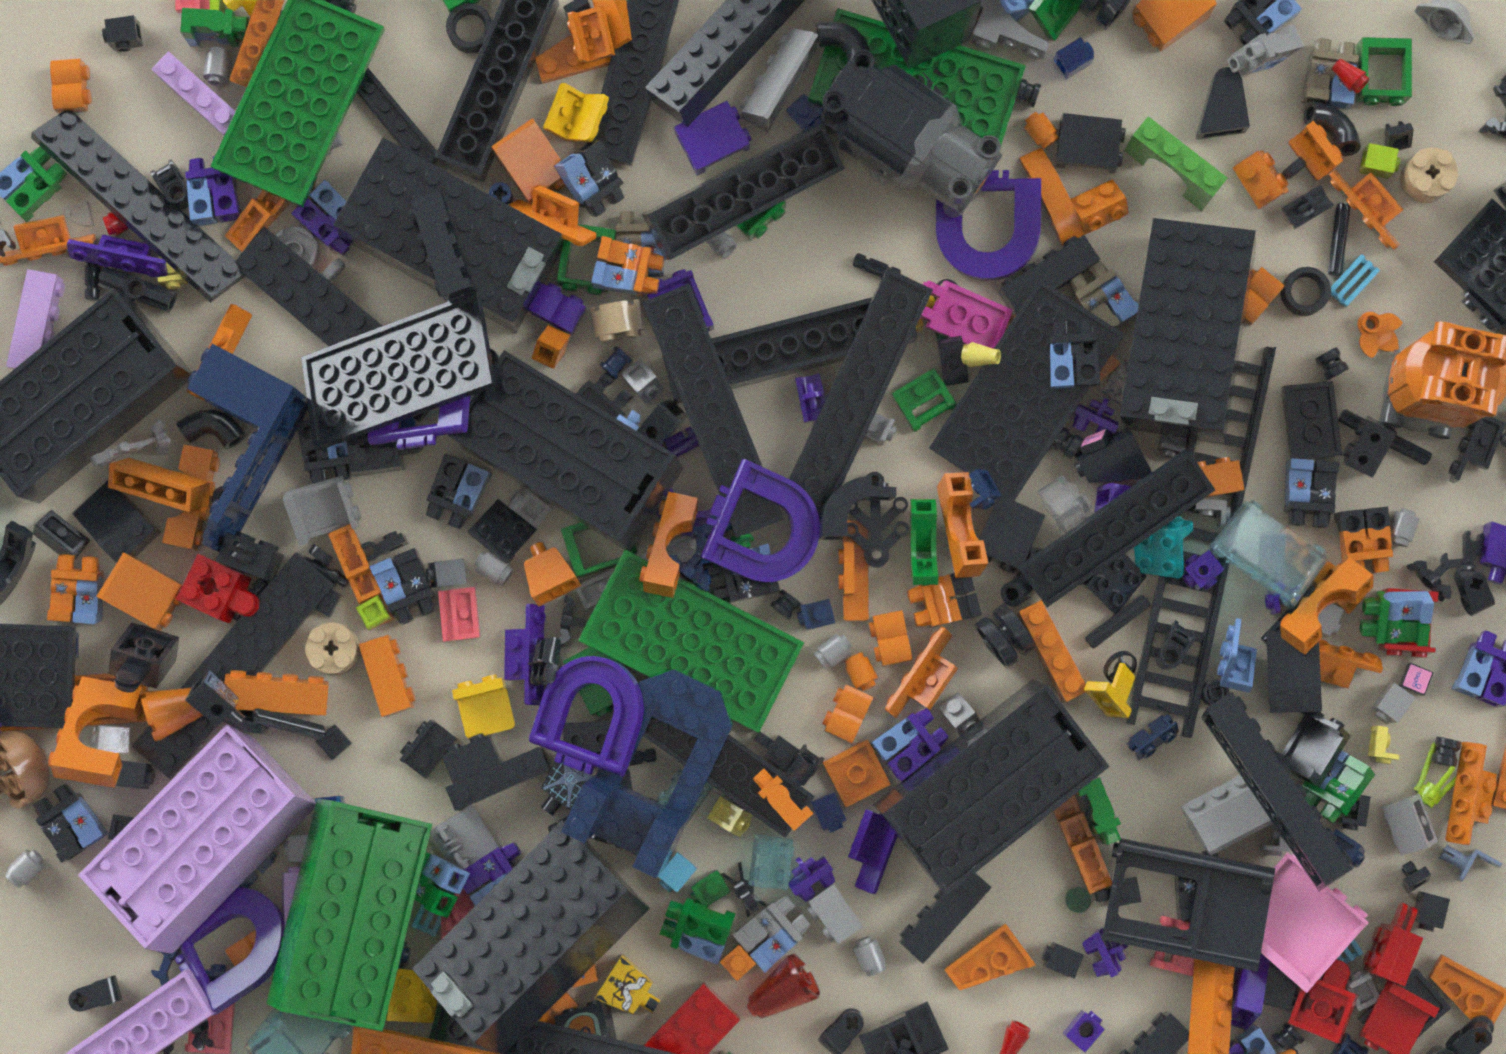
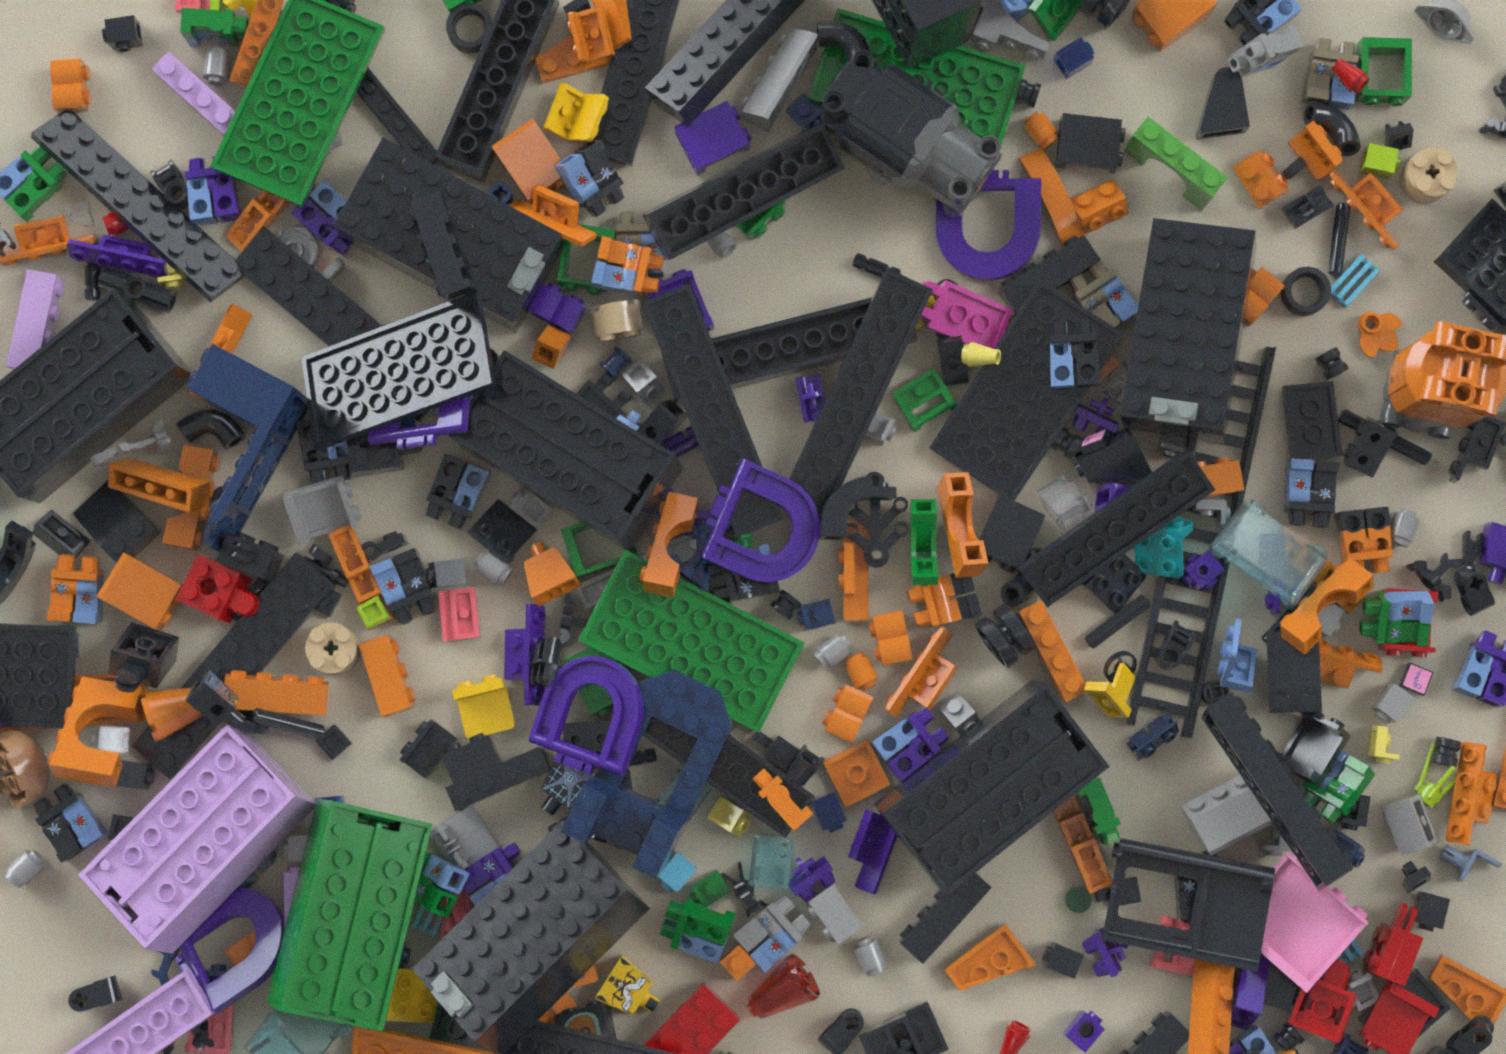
dark blue bracket [969,469,1001,510] -> none

